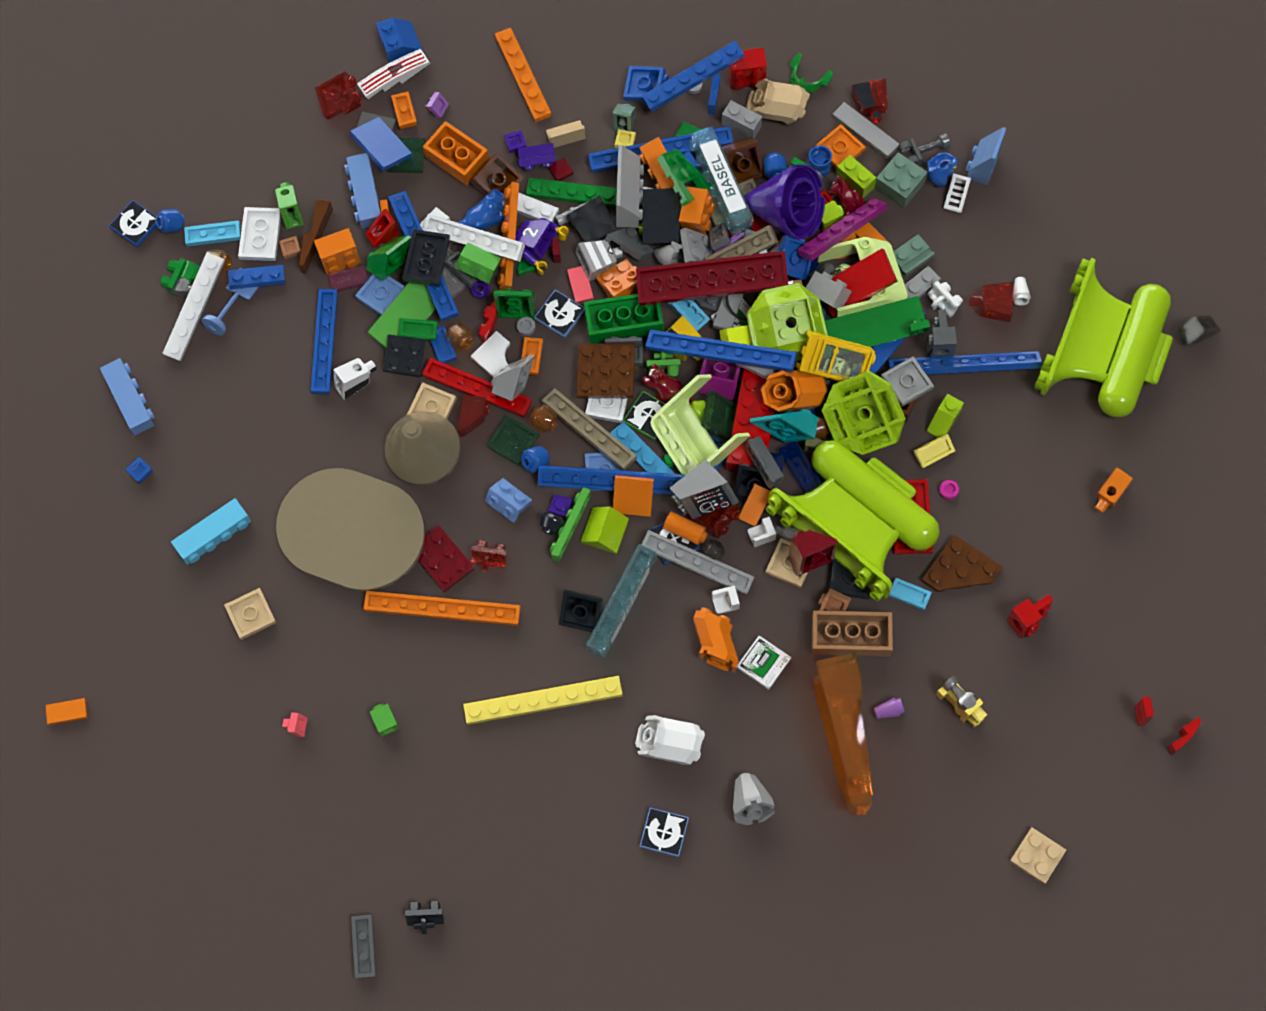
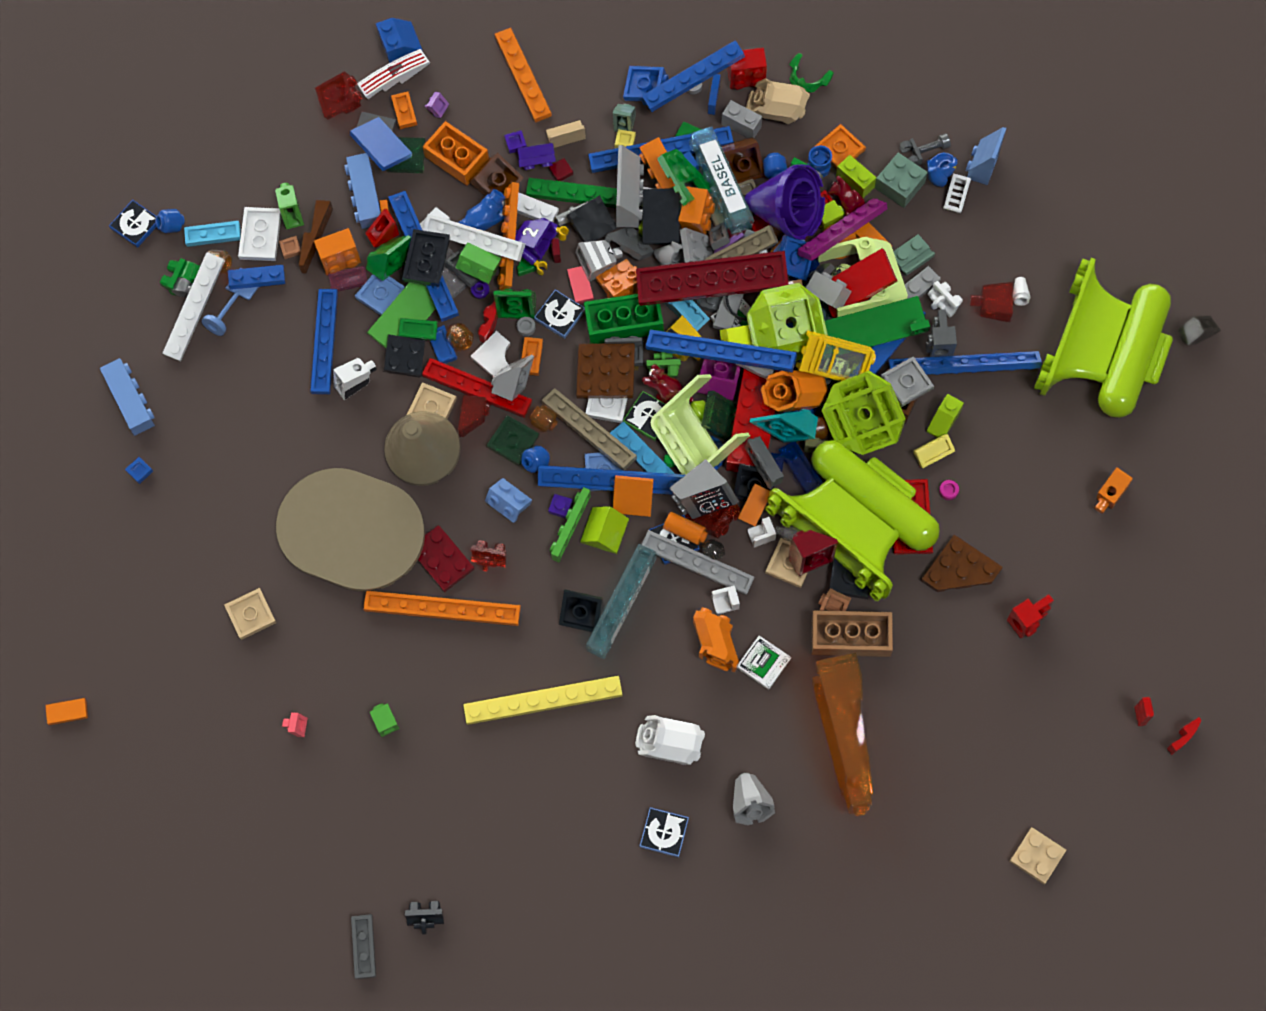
medium azure brick [171,498,251,565] -> none
black cone [540,512,565,536] -> none
light grey tile [832,102,899,159] -> none
clear red torso [851,78,888,123] -> none
medium lavender cone [874,697,905,719] -> none
medium azure tile [888,578,932,611] -> none
hips [936,676,987,728] -> none

